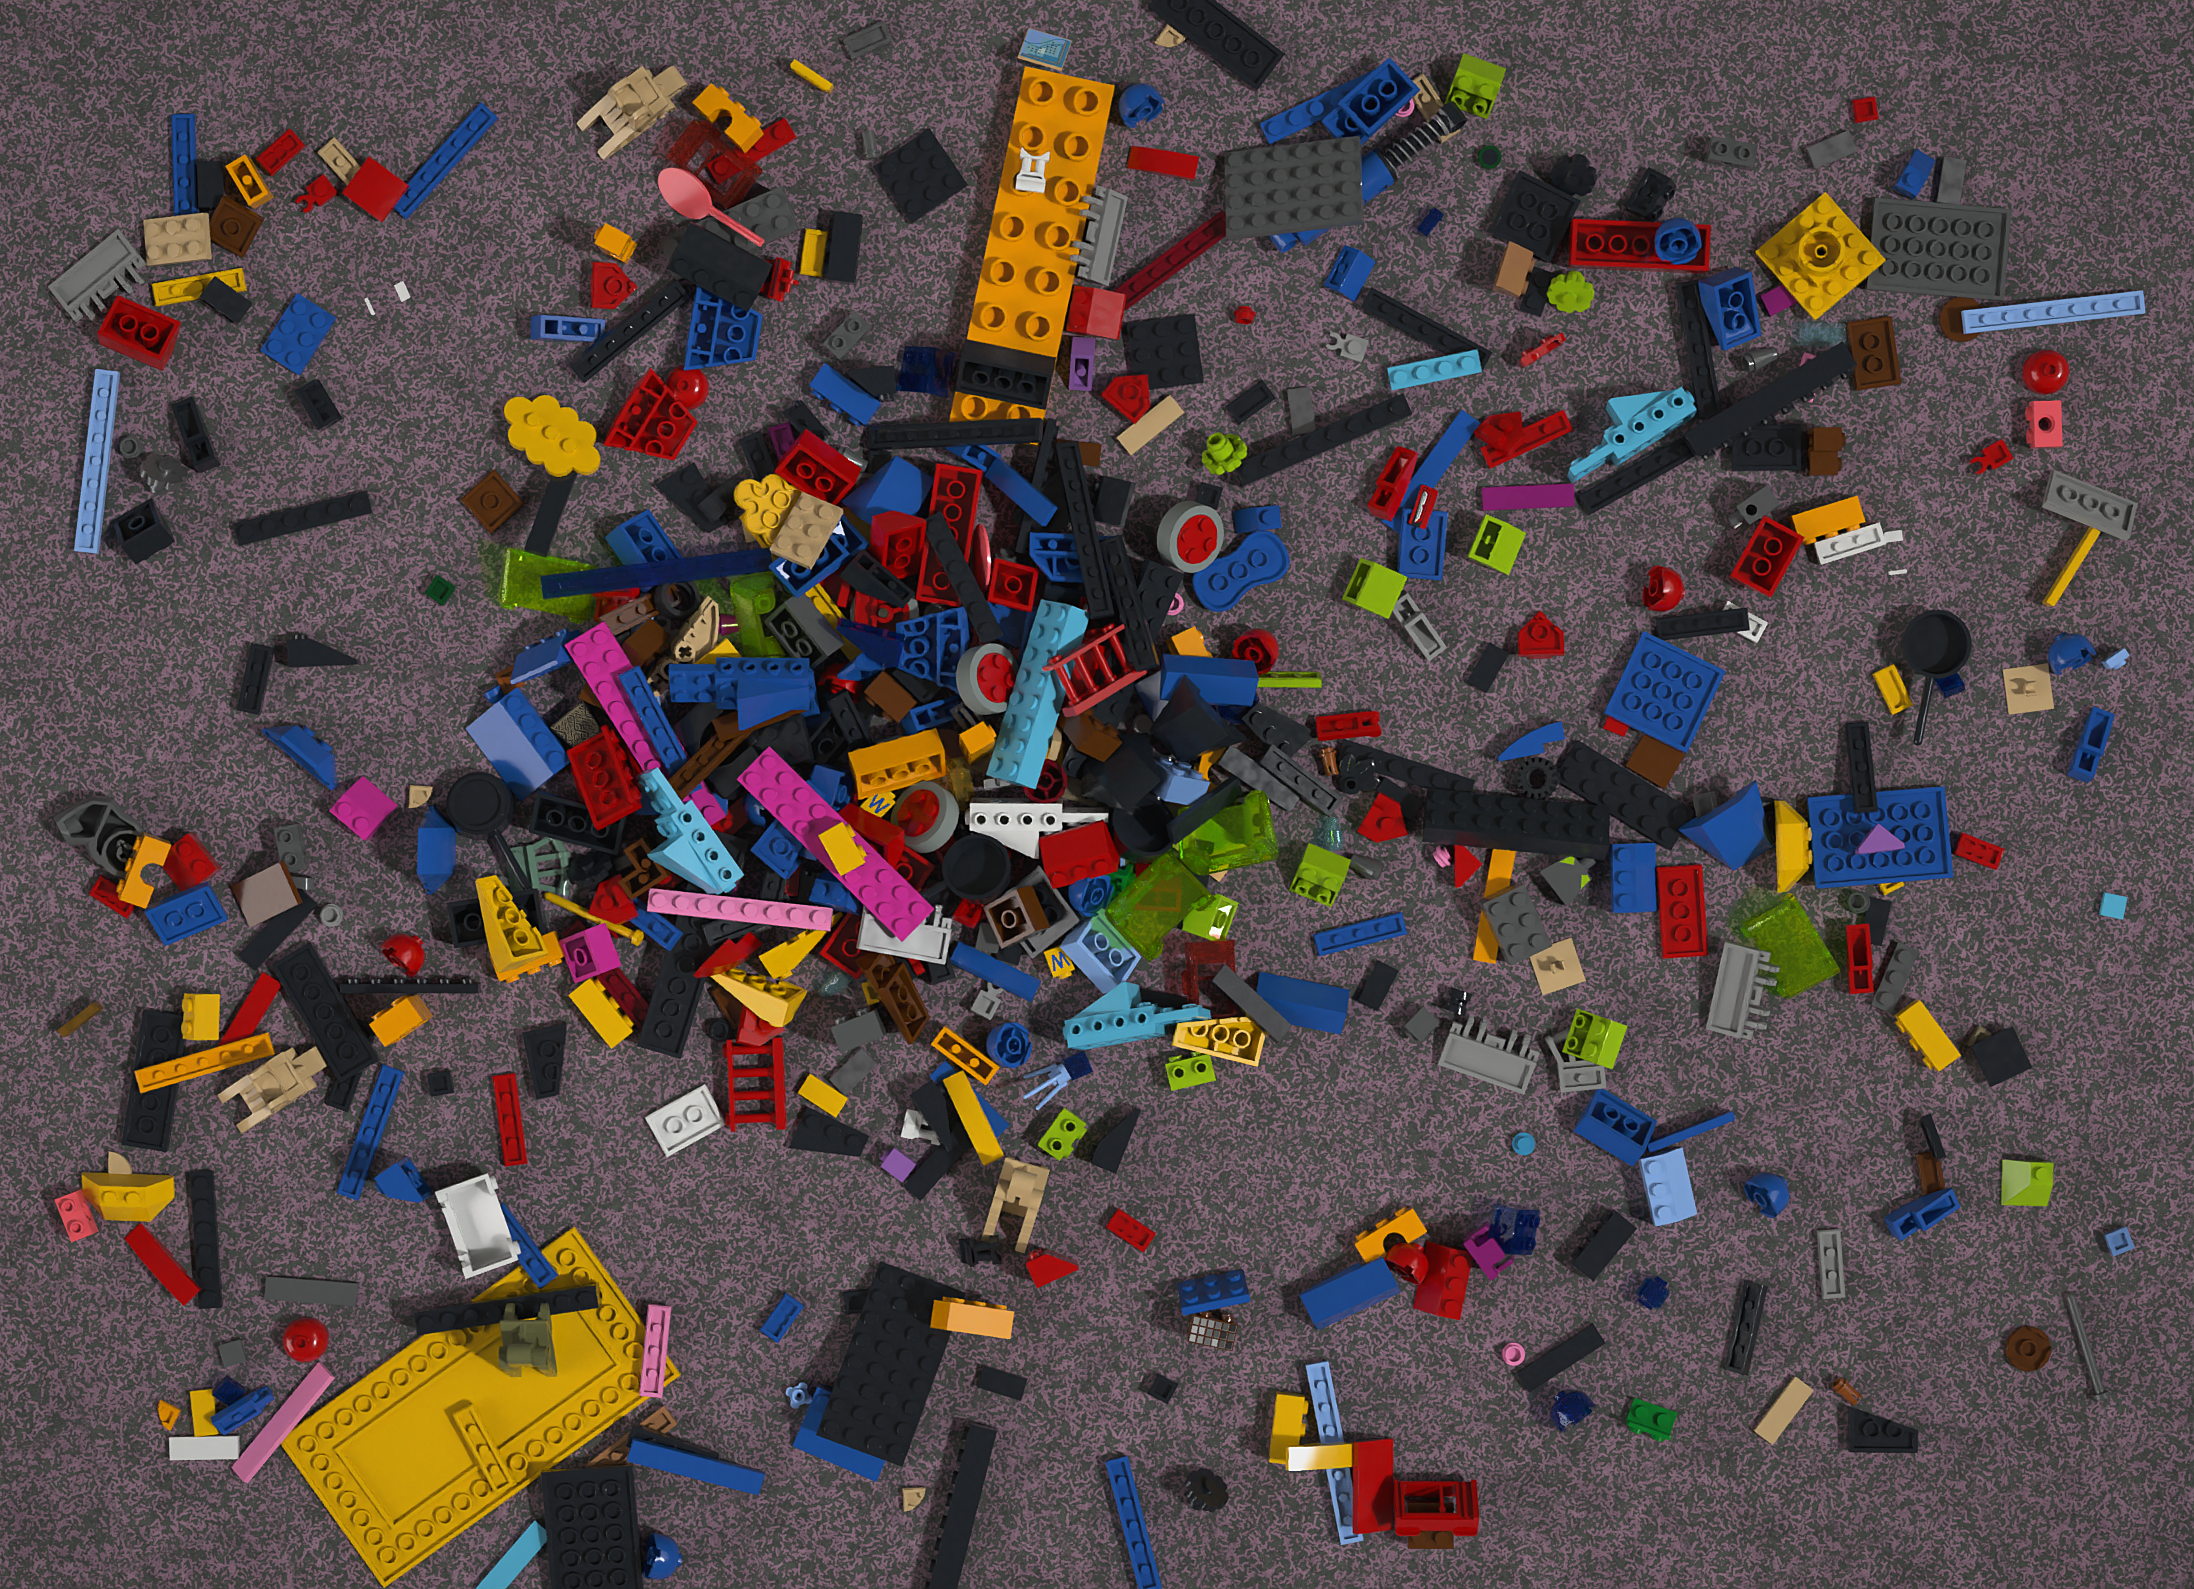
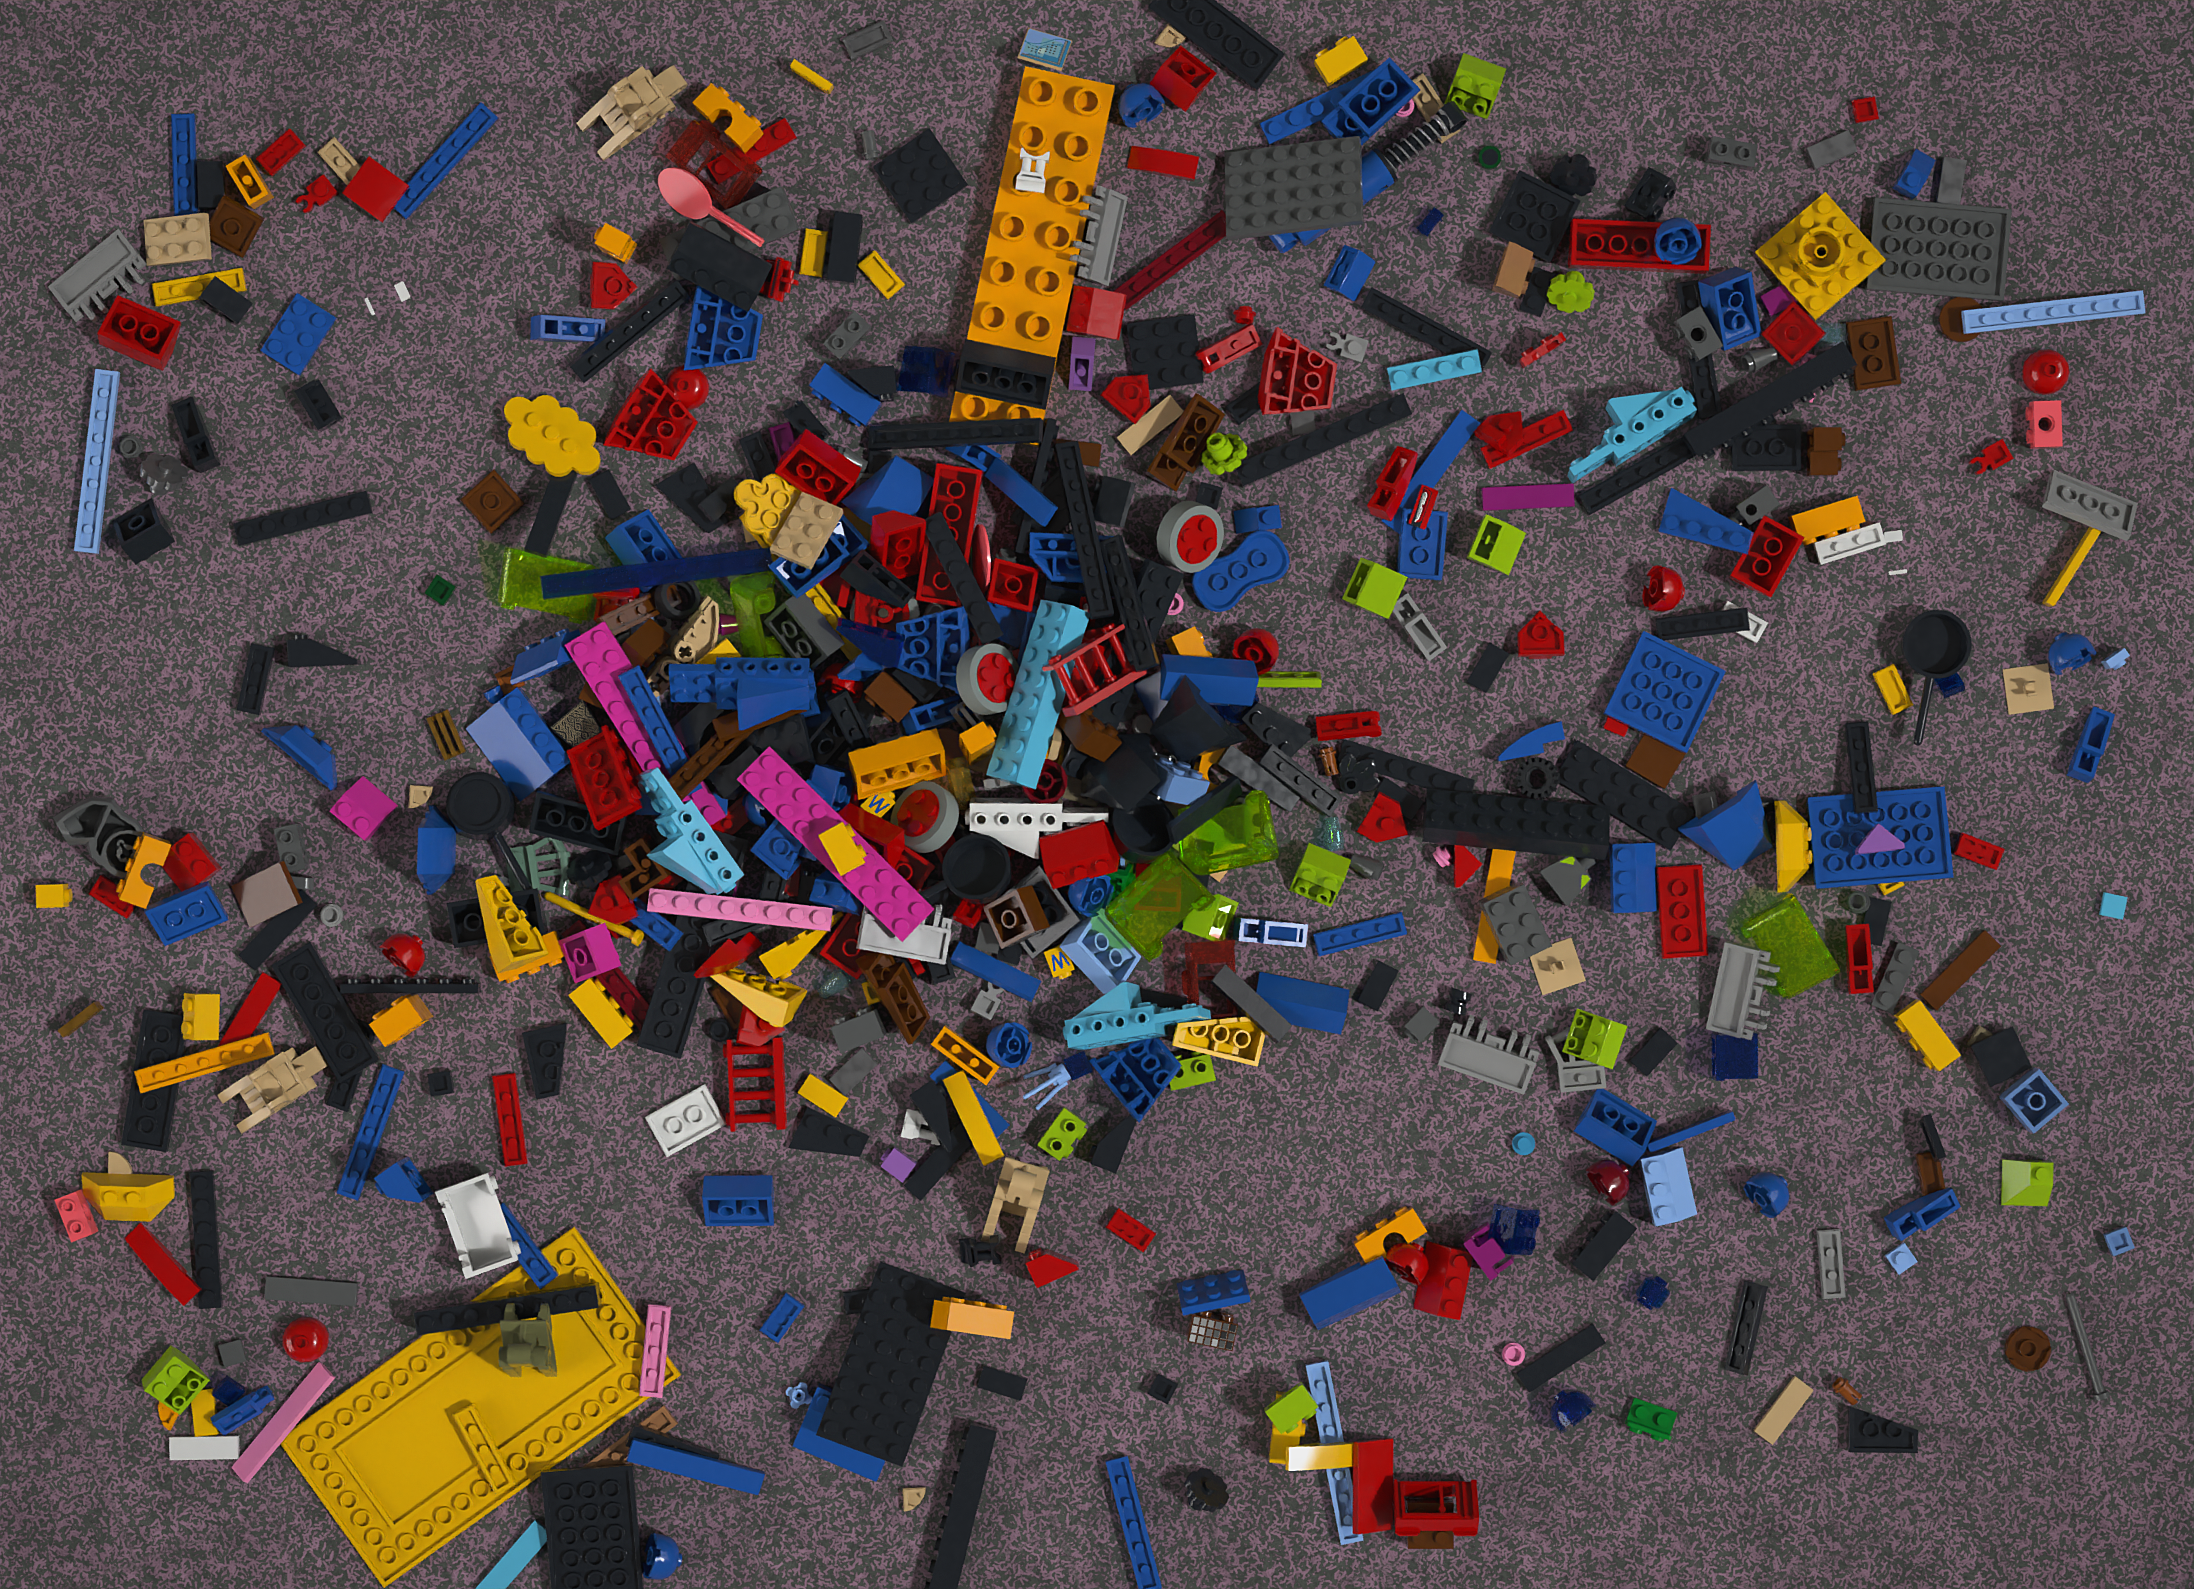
none -> yellow brick [36,884,73,908]
none -> lime slope [142,1345,210,1415]
none -> pearl gold tile [426,710,466,761]
none -> black tile [589,469,632,520]
none -> blue slope [702,1175,774,1226]
none -> yellow tile [858,250,905,300]
none -> blue wedge [1089,1037,1182,1123]
none -> reddish brown slope [1145,393,1225,492]
none -> red slope [1150,45,1217,112]
none -> red plate [1195,323,1263,374]
none -> blue slope [1232,917,1308,947]
none -> red wedge [1258,327,1337,415]
none -> lime brick [1264,1382,1318,1434]
none -> yellow brick [1314,36,1368,87]
none -> dark red cylinder [1586,1159,1629,1206]
none -> black tile [1630,1027,1678,1076]
none -> blue wing [1659,488,1754,555]
none -> dark grey brick [1673,306,1723,362]
none -> clear blue bracket [1711,1033,1758,1081]
none -> red plate [1761,301,1826,366]
none -> light blue plate [1885,1242,1918,1275]
none -> reddish brown tile [1919,930,2001,1011]
none -> medium blue brick [1999,1067,2069,1134]

